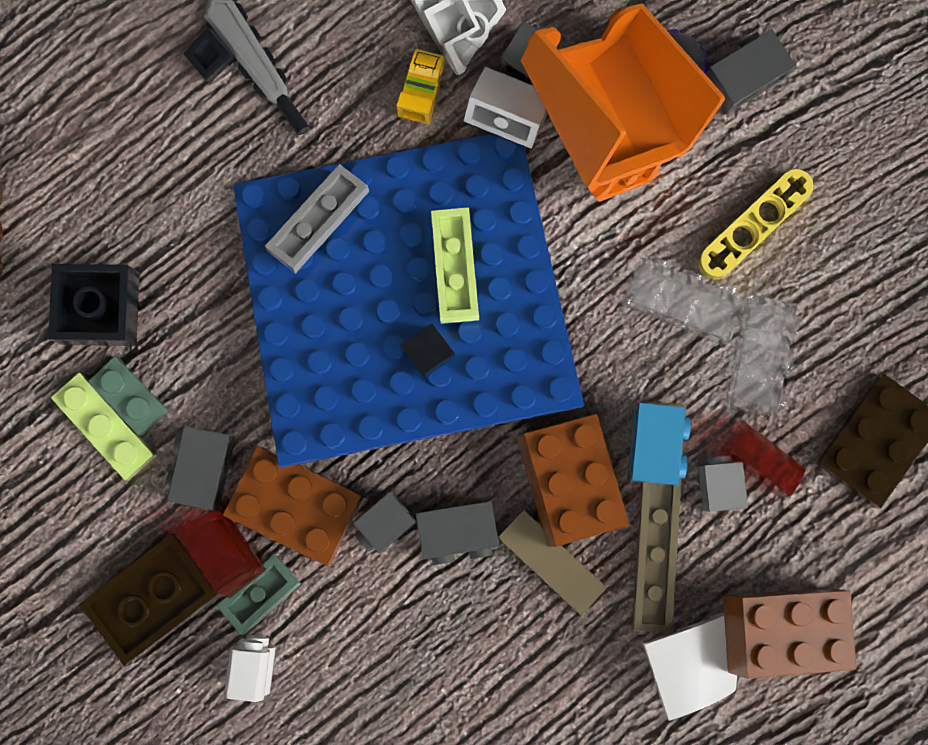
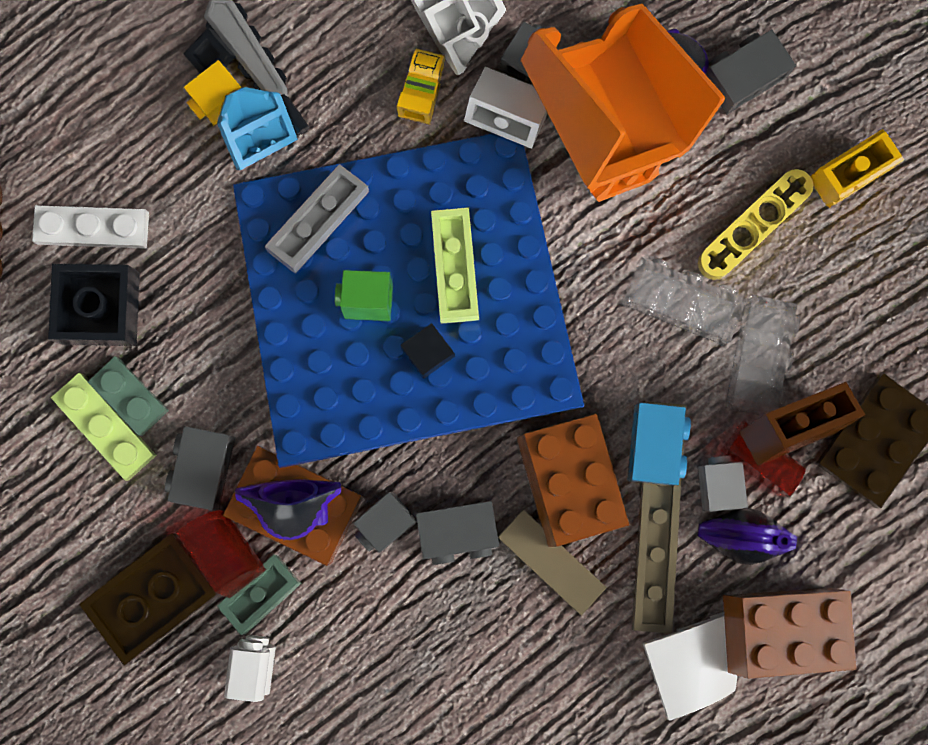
none -> white plate [32,205,149,249]
none -> yellow brick [184,60,242,126]
none -> dark azure slope [217,87,298,170]
none -> hat [235,480,341,540]
none -> bright green brick [335,270,393,321]
none -> dark purple hat [697,508,797,565]
none -> reddish brown brick [740,382,865,466]
none -> yellow brick [810,129,903,208]

